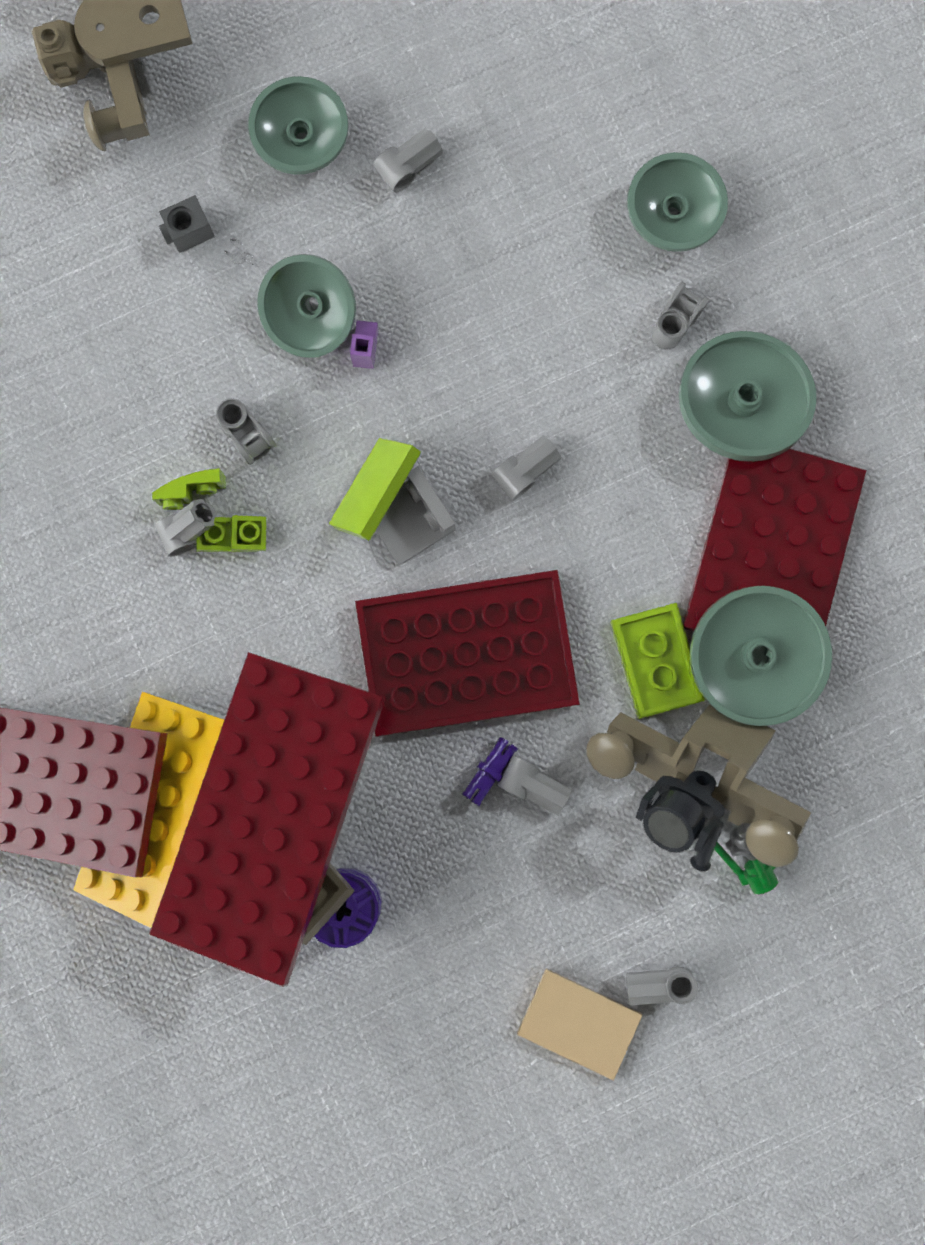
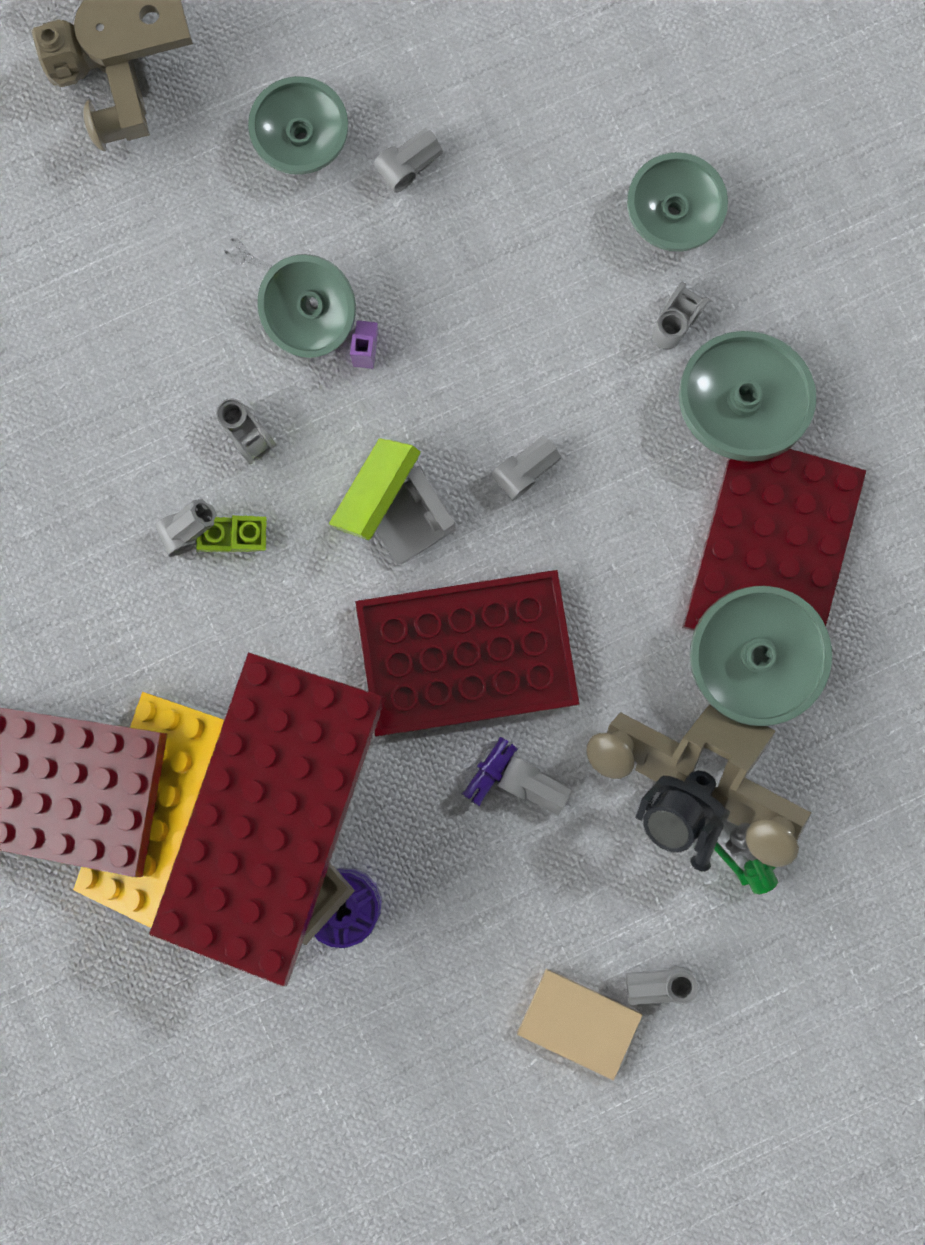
lime slope [152,468,226,510] -> none
dark grey brick [159,195,215,253] -> none
lime tile [610,602,705,719] -> none

